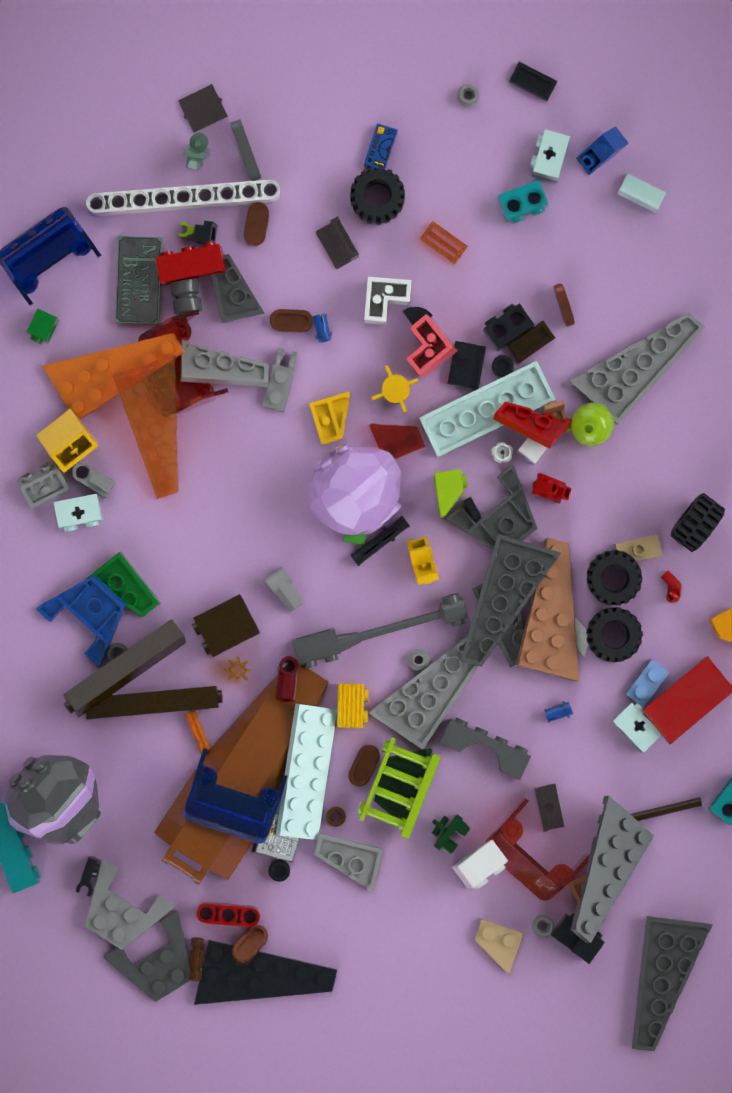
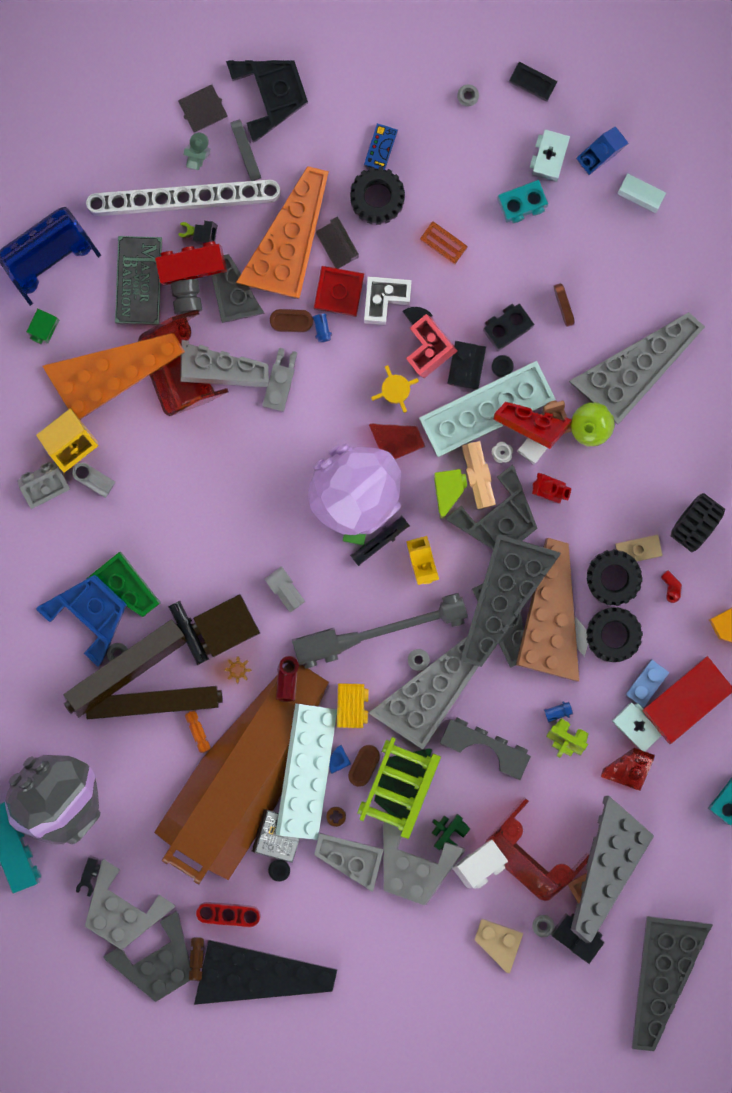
light aqua brick [54,494,104,532] -> none
clear orange wing [113,355,179,499] -> none
clear blue windscreen [183,748,287,844] -> none
copper tile [232,925,268,964] -> none
copper tile [244,202,269,246] -> none
yellow wing [309,391,350,445] -> none
black tile [463,497,481,520] -> none
dark brown tile [507,321,555,364] -> none
clear smoke panel [533,783,564,832] -> none
dark brown bar [630,797,702,821] -> none
none -> black pin [168,601,209,665]
none -> black wing [226,60,308,143]
none -> orange wing [236,166,329,299]
none -> red tile [314,266,365,317]
none -> blue tile [329,744,351,774]
none -> light grey wing [383,822,465,905]
none -> light nougat piece [462,441,496,510]
none -> lime hips [546,719,589,758]
none -> clear red wing [601,748,655,791]

